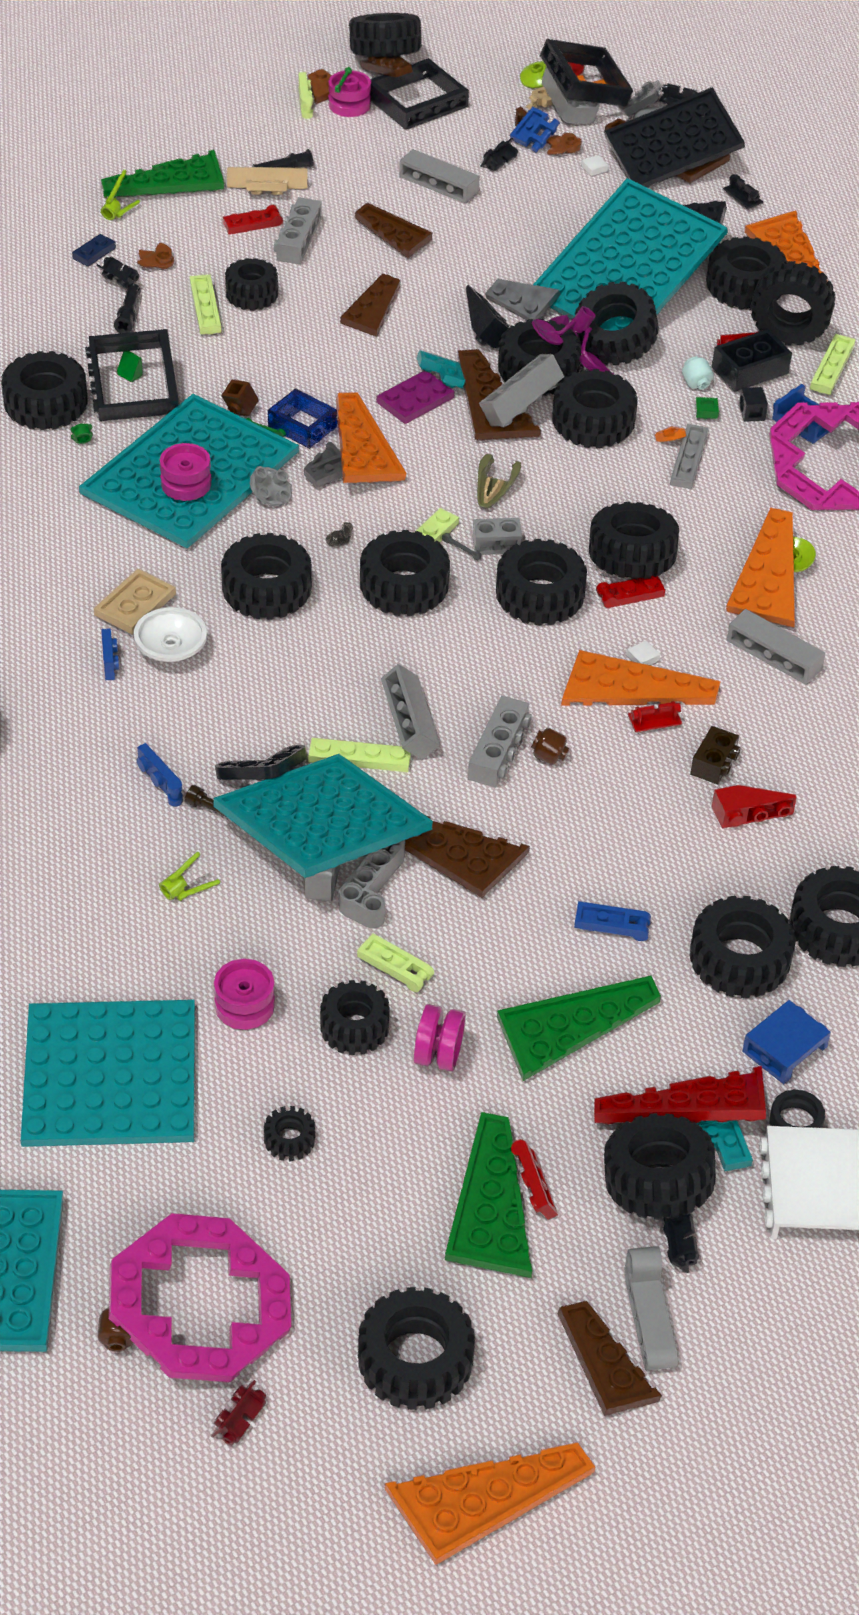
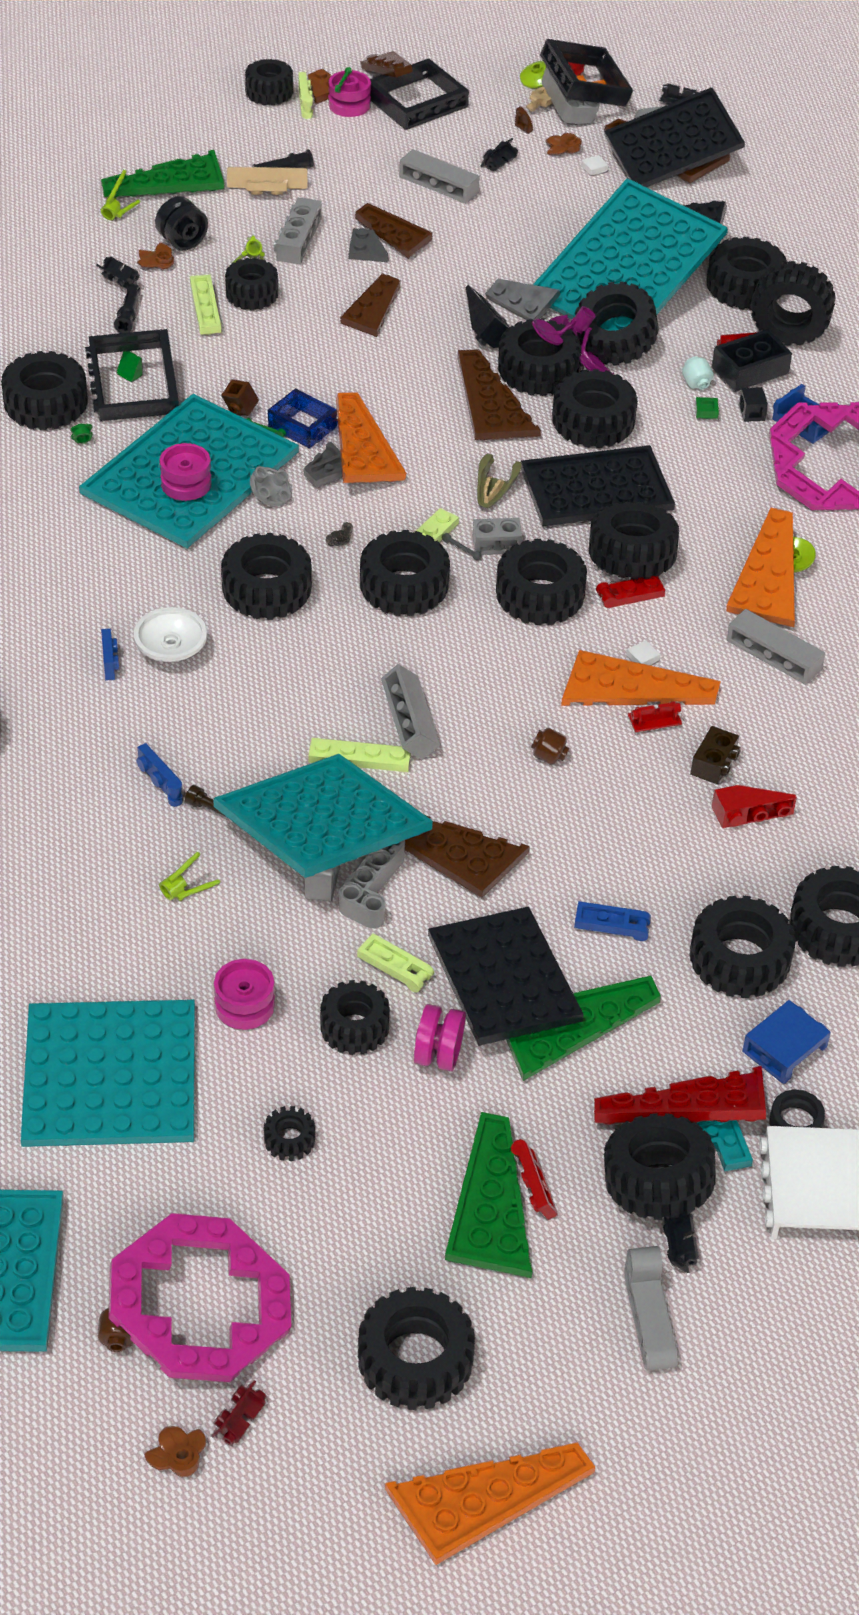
dark blue plate [72,234,116,267] -> none
tan plate [94,569,176,634] -> none
black beam [215,745,307,780] -> none
red plate [223,205,283,235] -> none
black tyre [349,13,422,57] -> none
magenta plate [376,371,455,424] -> none
teal plate [416,350,465,388] -> none
light grey brick [467,695,532,788] -> none
light grey brick [479,354,564,427] -> none
blue plate [510,107,560,153] -> none
reddish brown wing [557,1301,662,1416] -> none
dark grey wing [624,80,662,117] -> none
orange tile [655,426,686,442] -> none
light grey tile [670,424,709,489] -> none
black hinge [723,174,764,209] -> none
orange wing [744,210,824,273] -> none
yellowish green plate [810,334,856,395] -> none
none -> dark orange plate [144,1426,206,1477]
none -> black wheel [155,196,208,251]
none -> lime plant [229,236,265,267]
none -> black tyre [245,59,293,105]
none -> dark grey wing [348,228,388,262]
none -> black plate [428,906,583,1046]
none -> black plate [521,445,675,527]

